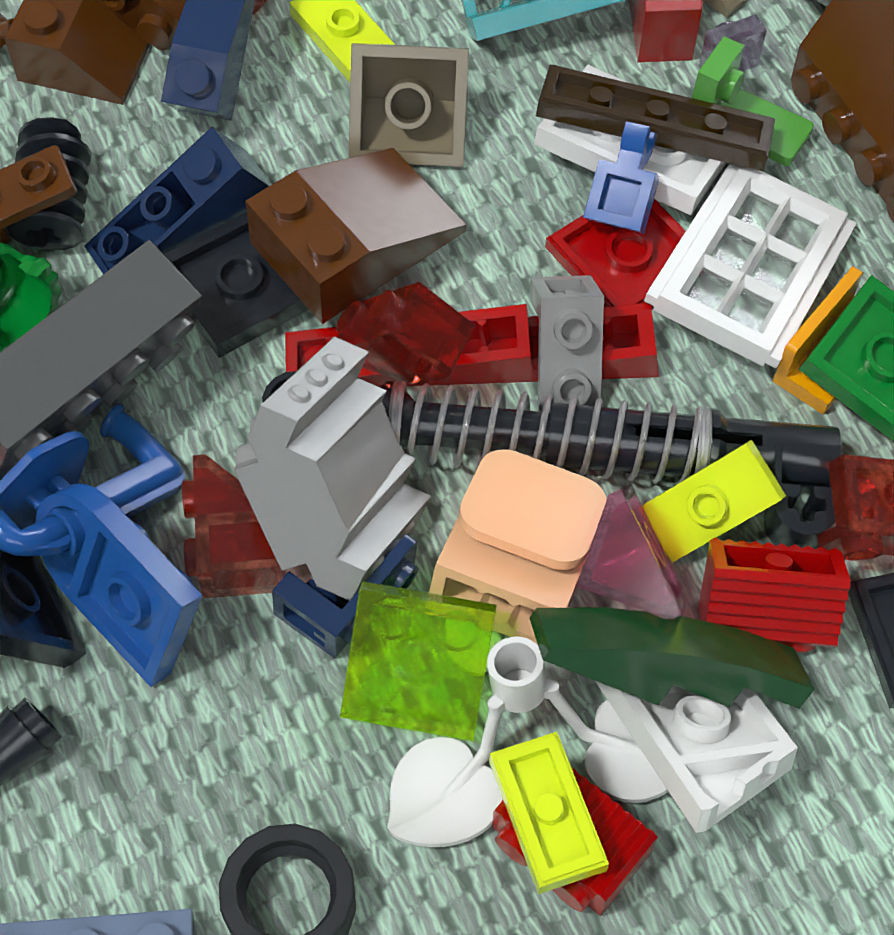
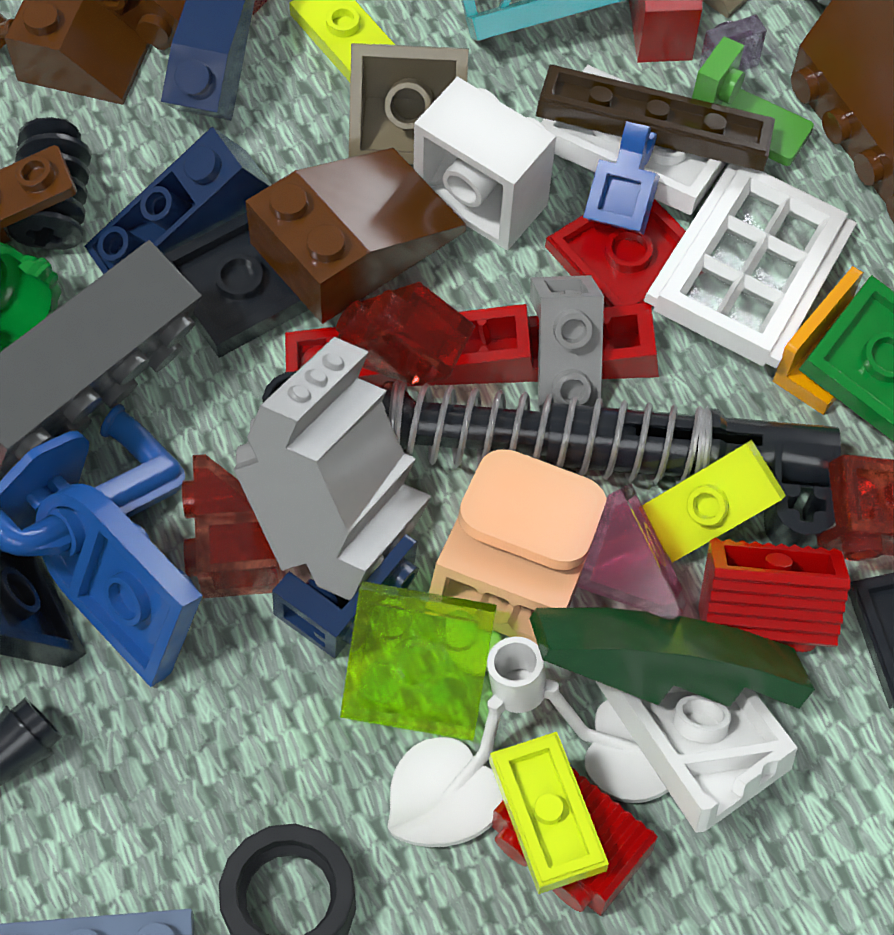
none -> white slope [414,76,556,251]

